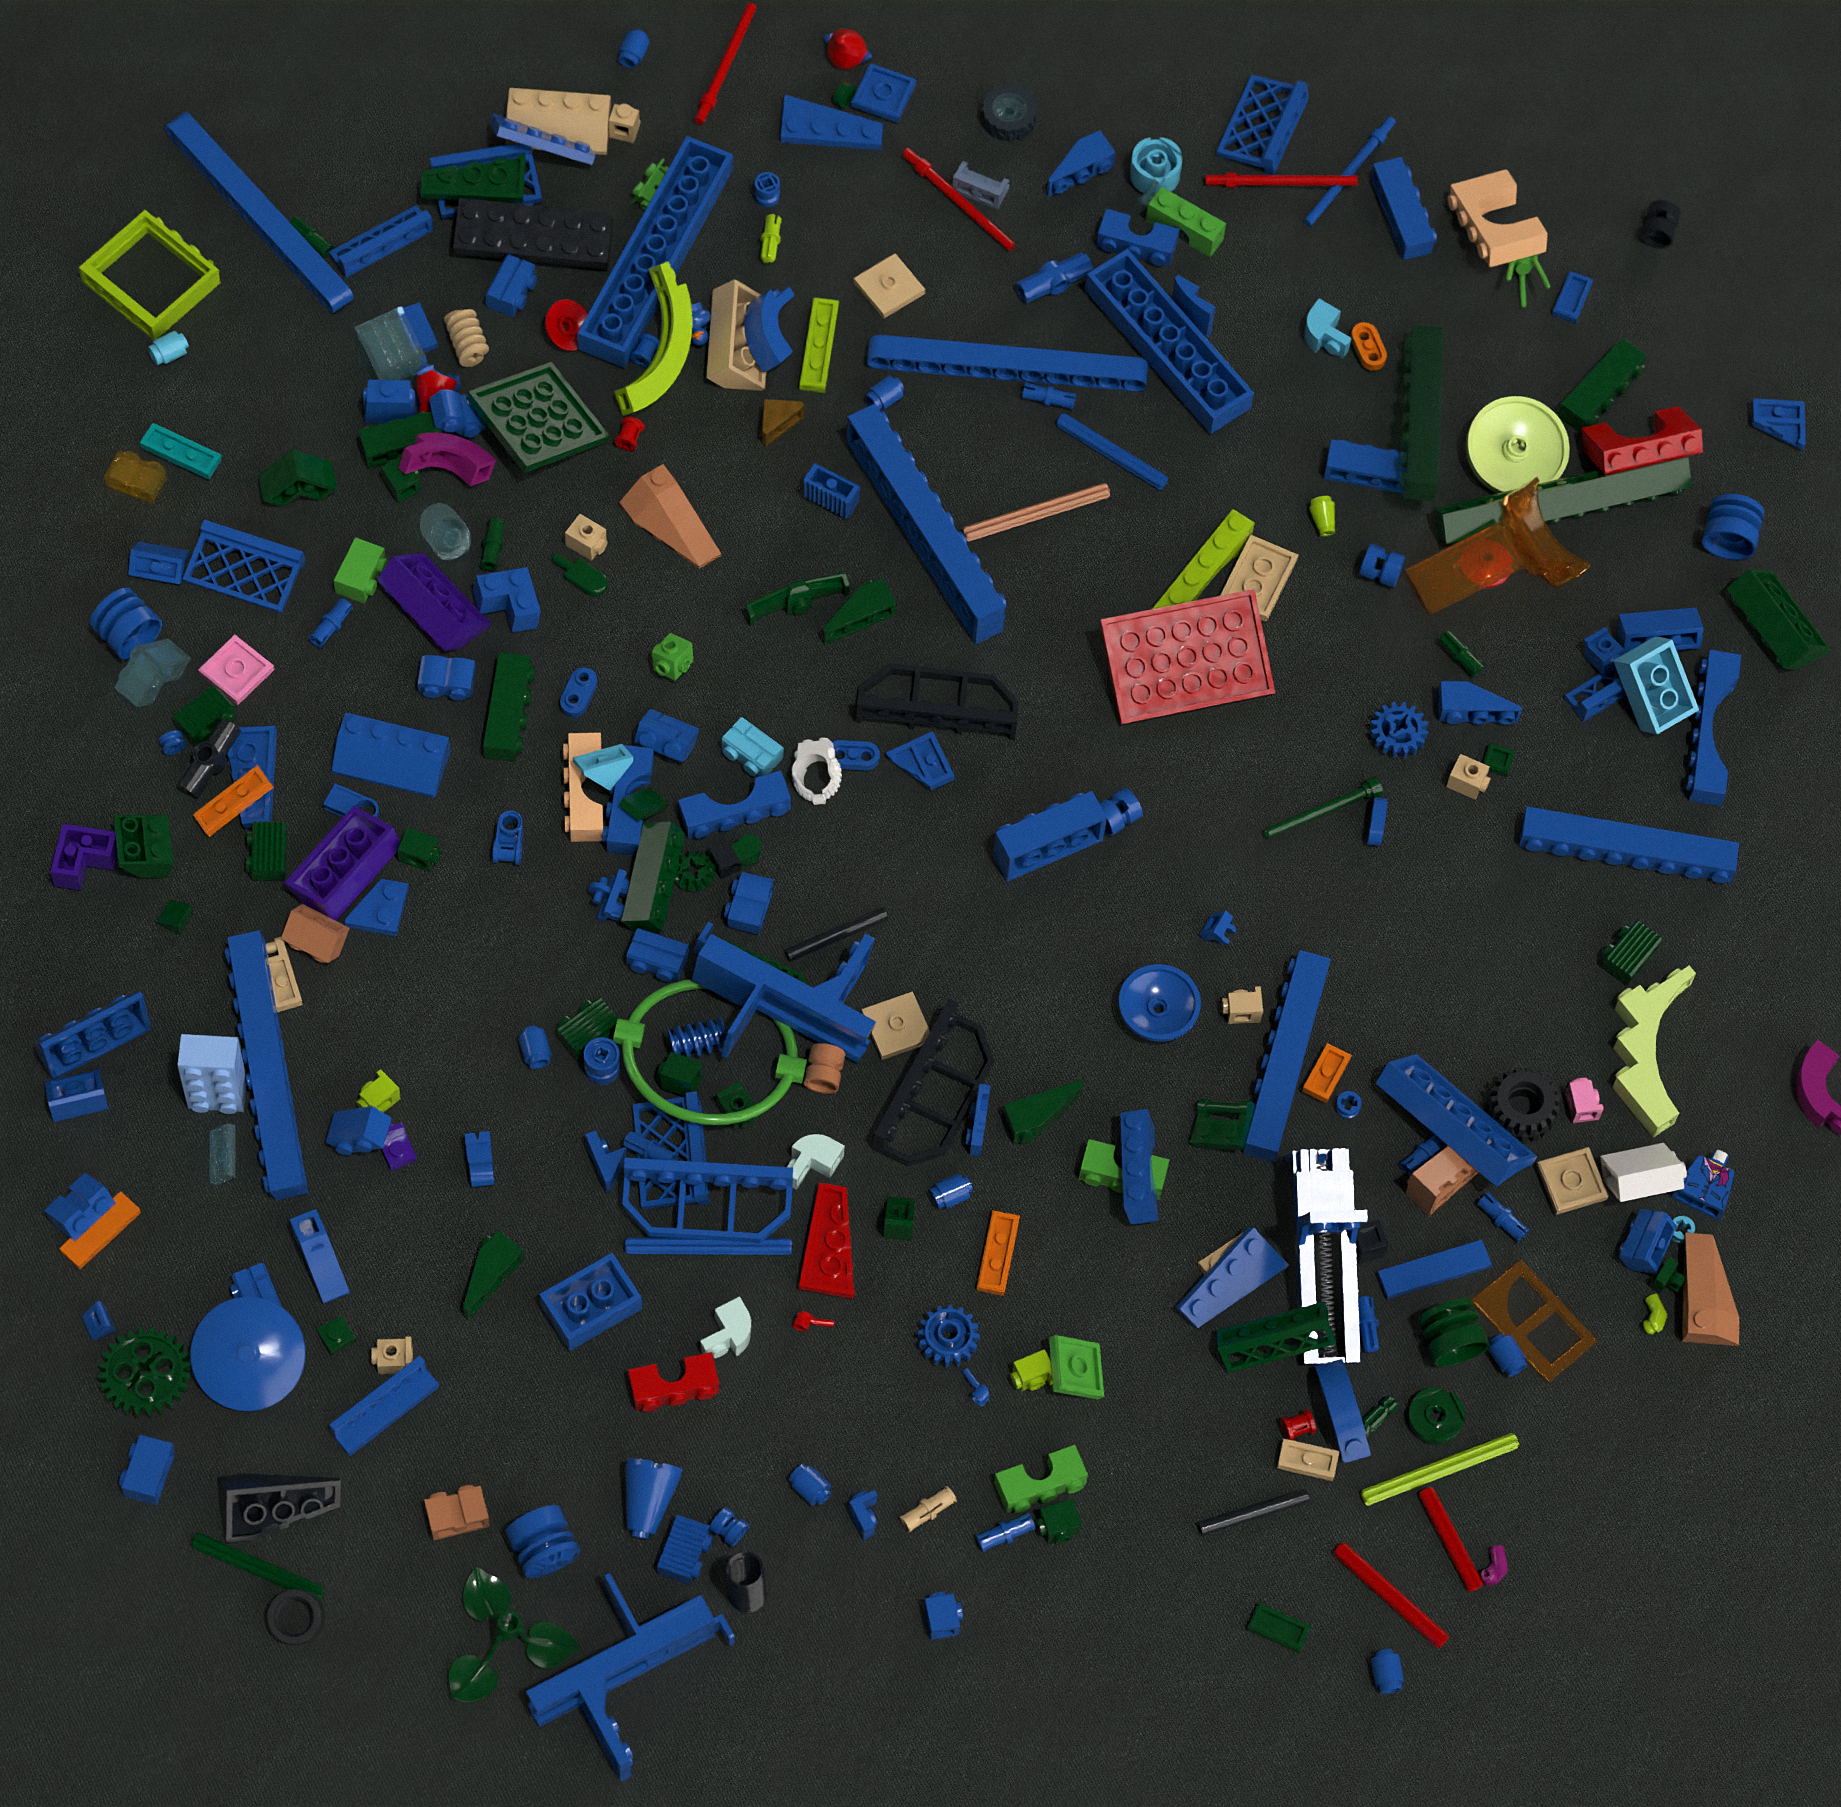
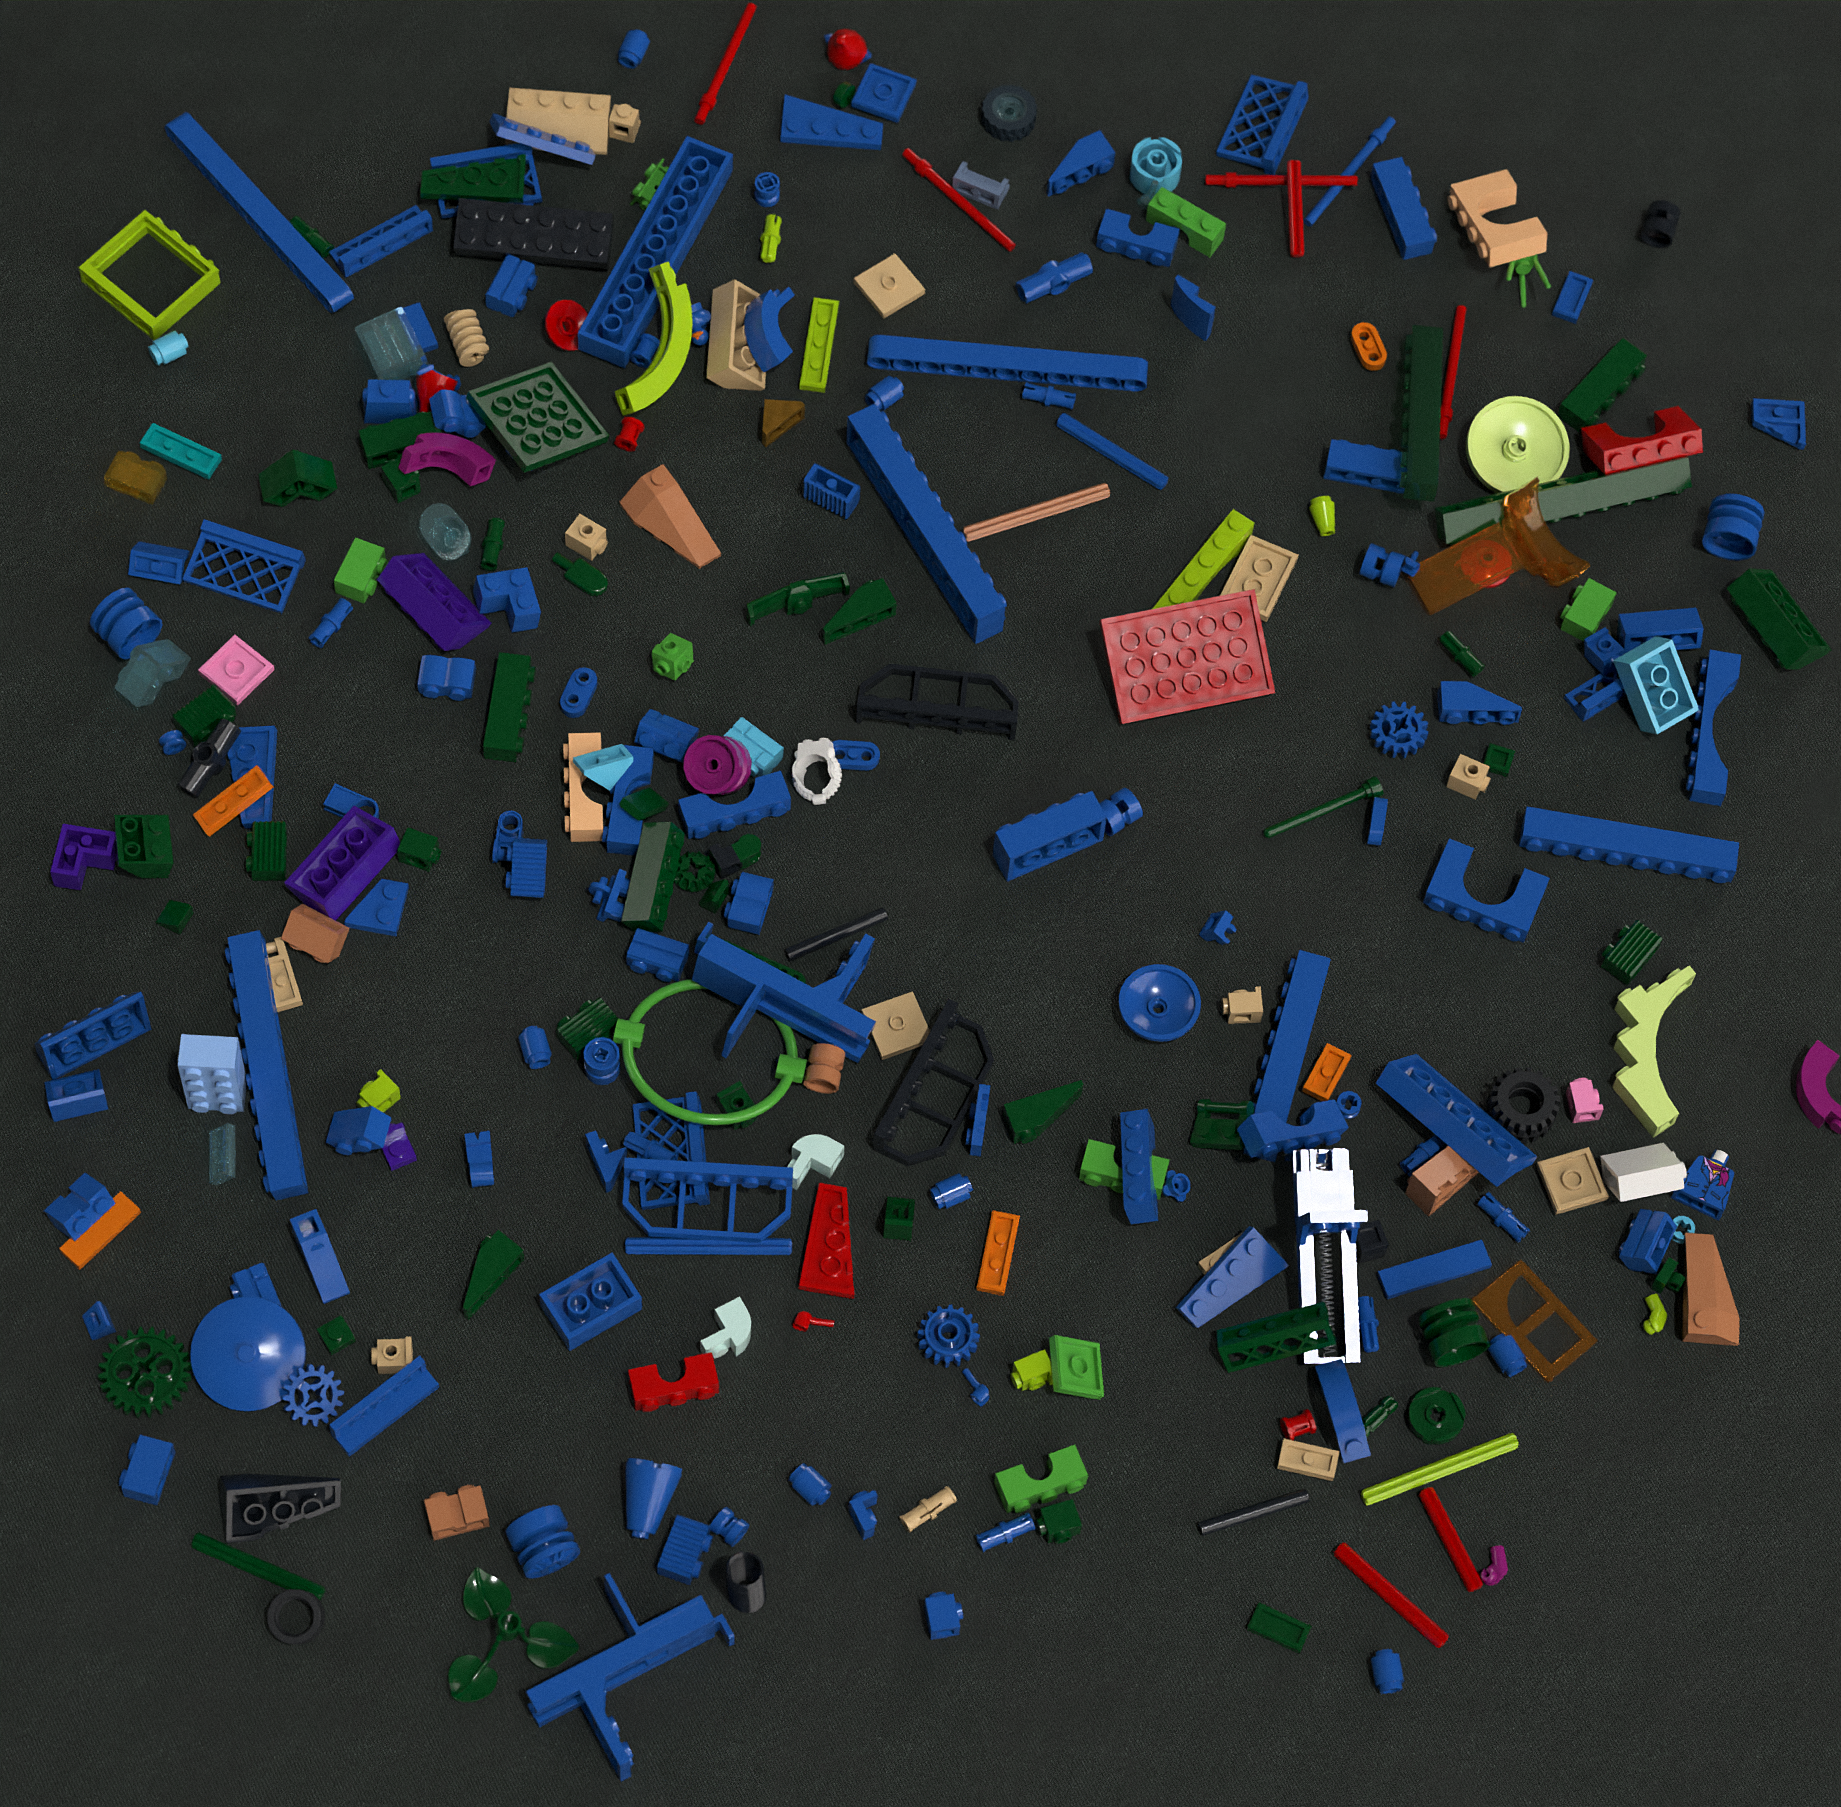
blue slope [332,712,451,798] -> none
dark green brick [658,1052,703,1096] -> none
blue piece [667,1016,726,1058] -> none
blue wing [886,731,955,790] -> none
blue brick [1085,249,1254,434] -> none
medium azure brick [1304,299,1351,358] -> none
none -> blue gear [280,1364,344,1427]
none -> blue brick [506,838,547,898]
none -> magenta wheel [684,735,752,795]
none -> dark green slope [699,879,729,914]
none -> blue plate [1162,1170,1190,1202]
none -> blue arch [1237,1099,1349,1158]
none -> red axle [1287,160,1304,257]
none -> blue hand [1401,551,1420,577]
none -> blue arch [1423,839,1550,943]
none -> red bar [1436,305,1466,439]
none -> bright green brick [1560,578,1617,642]

